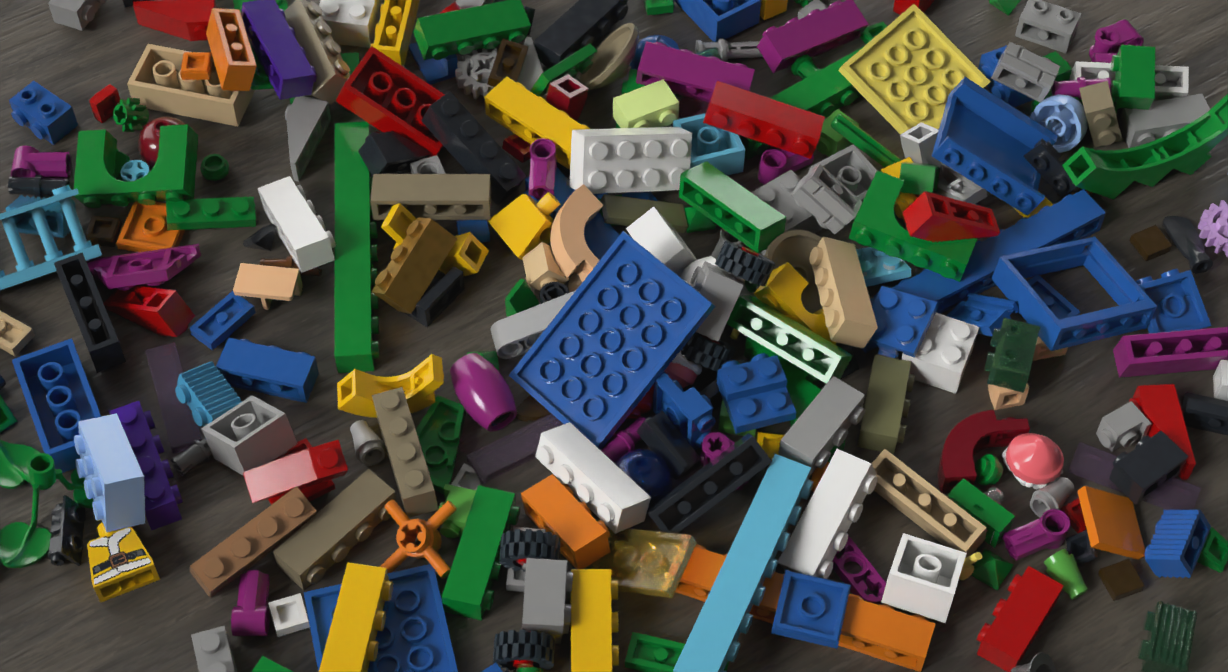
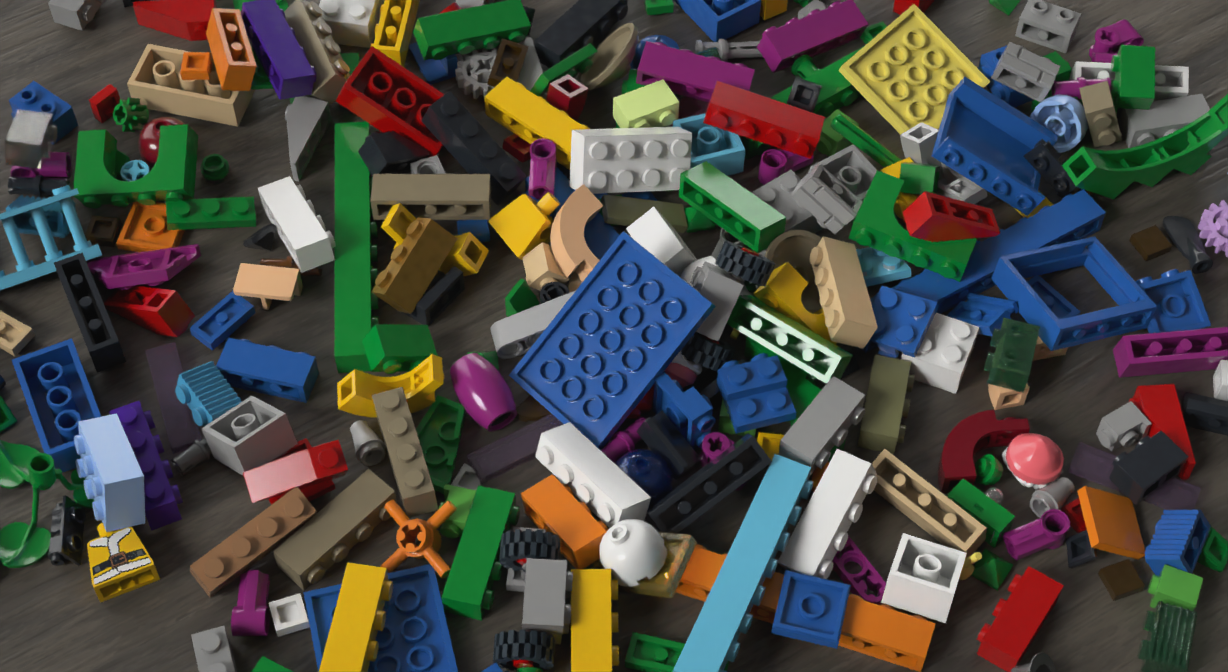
bright green cone [1043,549,1089,600] -> none
none -> clear smoke brick [5,110,57,169]
none -> green brick [362,324,438,374]
none -> white cylinder [600,519,667,587]
none -> black slope [787,77,822,113]
none -> bright green brick [1147,564,1203,620]

